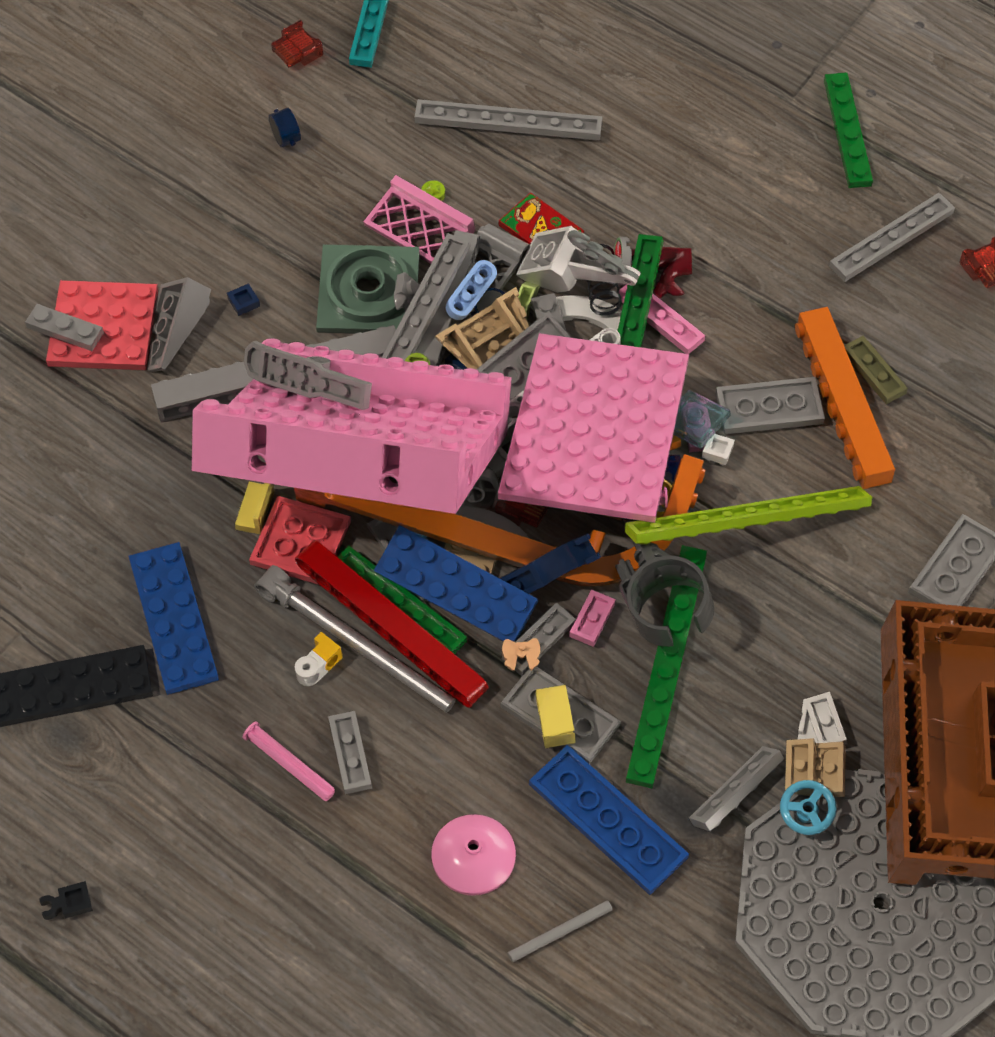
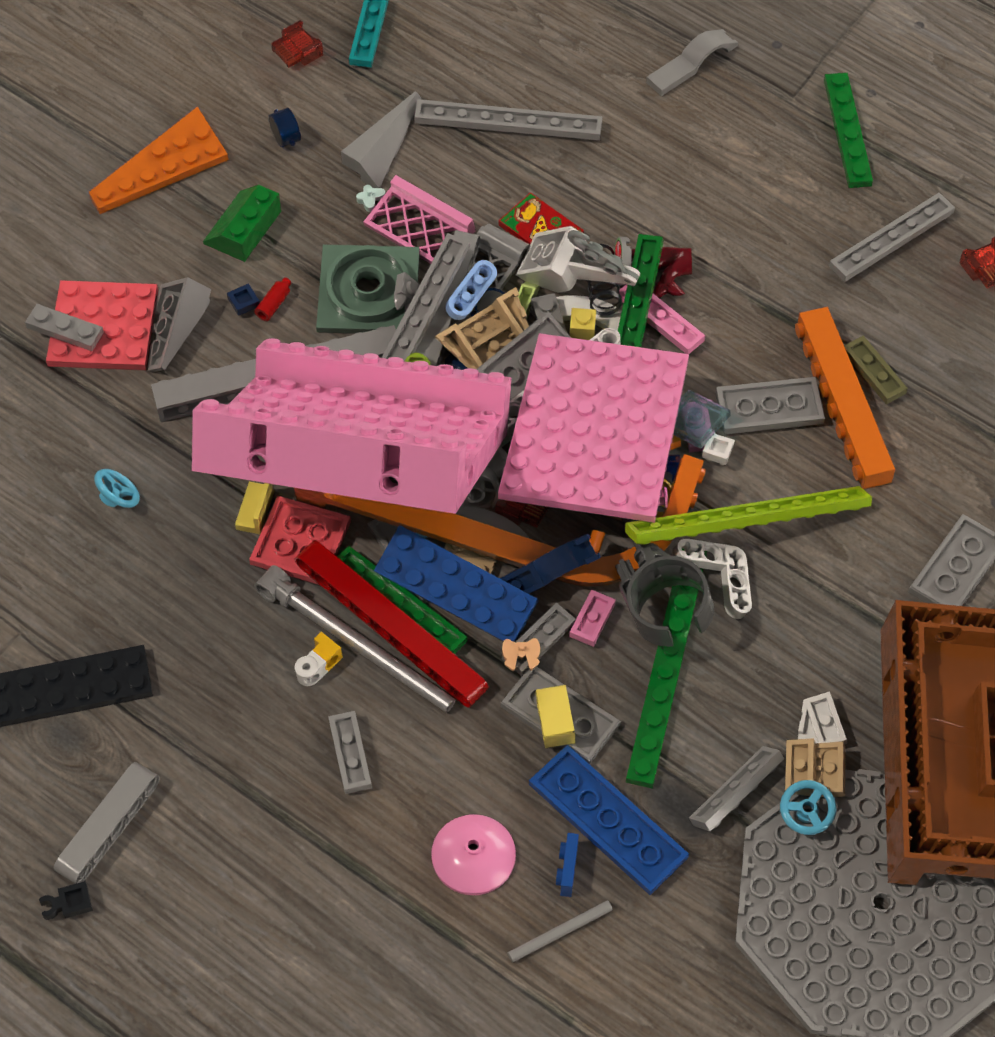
blue plate [129,542,219,695] -> none
bright pink axle [243,721,335,801] -> none
light grey piece [244,341,372,410] -> none
lime tile [421,180,445,201] -> none
none -> light grey beam [54,762,160,884]
none -> orange wing [89,106,229,214]
none -> medium azure piece [94,469,140,508]
none -> green slope [203,185,281,262]
none -> red cylinder [254,277,292,321]
none -> light grey wedge [341,91,421,188]
none -> light aqua piece [356,185,385,212]
none -> blue plate [556,833,579,897]
none -> light yellow brick [569,308,596,340]
none -> light grey piece [646,29,738,96]
none -> white beam [672,539,752,619]

